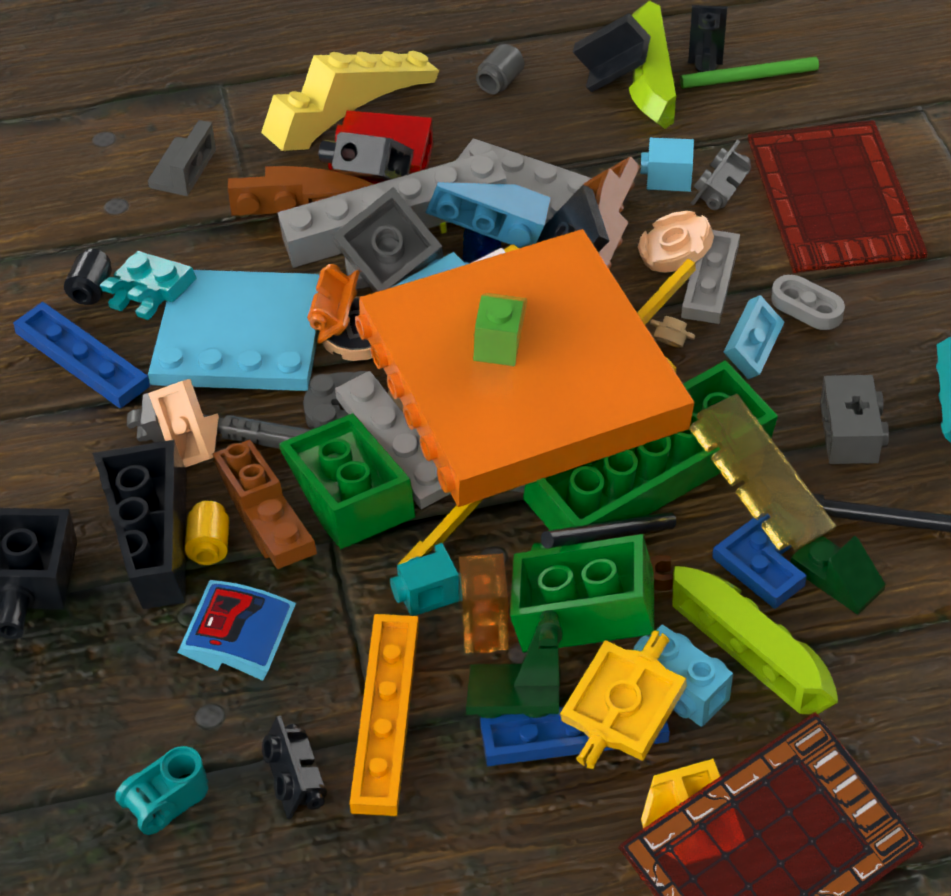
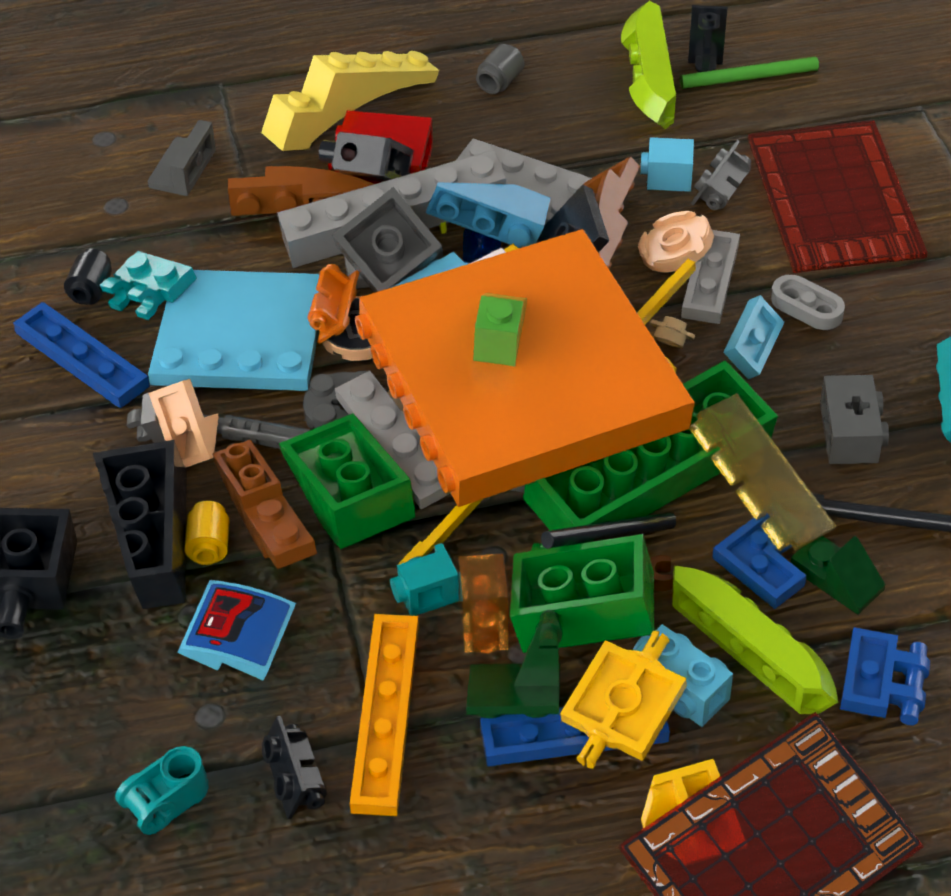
black panel [573,13,651,92] -> none
none -> blue plate [840,627,930,725]

